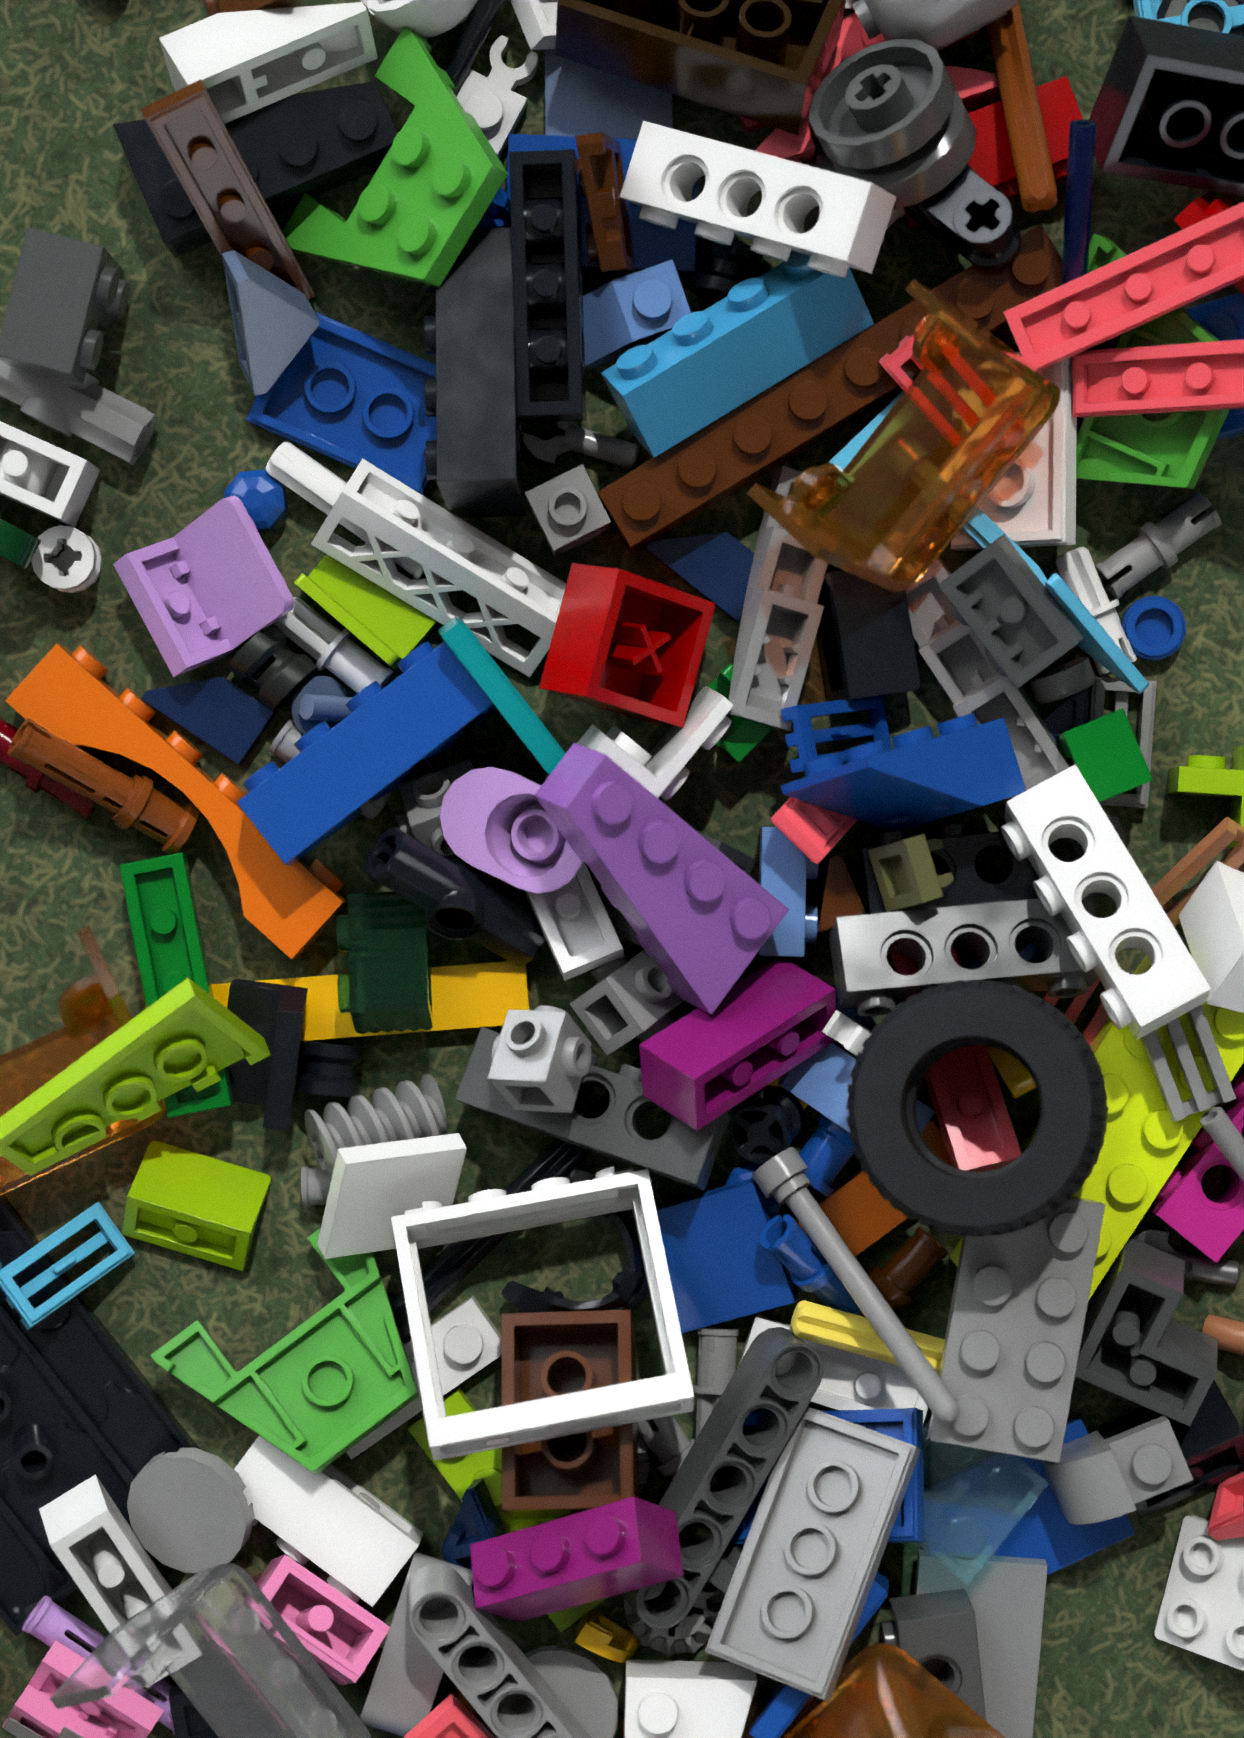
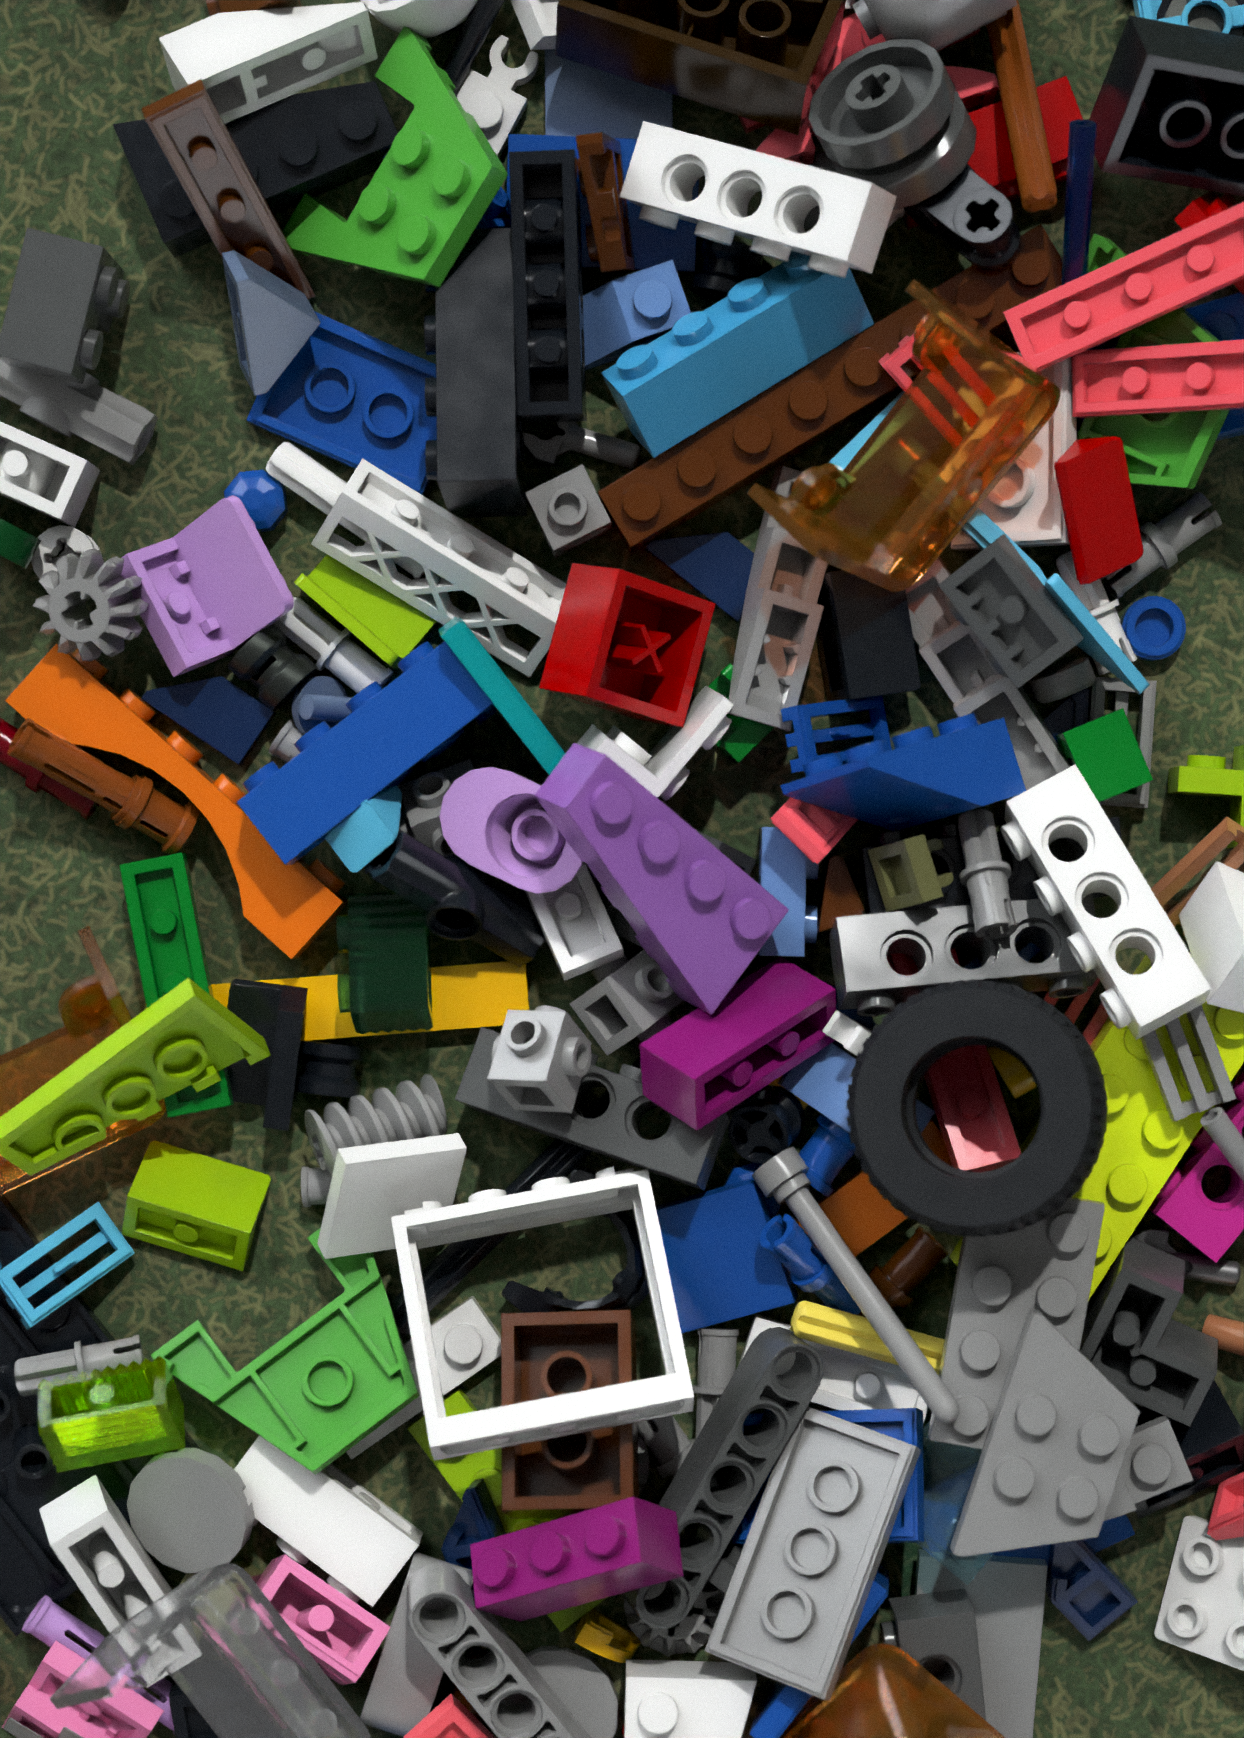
none -> light grey axle [14,1334,146,1397]
none -> light grey gear [33,549,149,661]
none -> clear neon green brick [38,1356,185,1473]
none -> medium azure slope [325,786,402,873]
none -> light grey wing [950,1308,1140,1557]
none -> light grey axle [958,809,1018,940]
none -> dark blue tile [1046,1539,1138,1641]
none -> red slope [1054,436,1144,584]

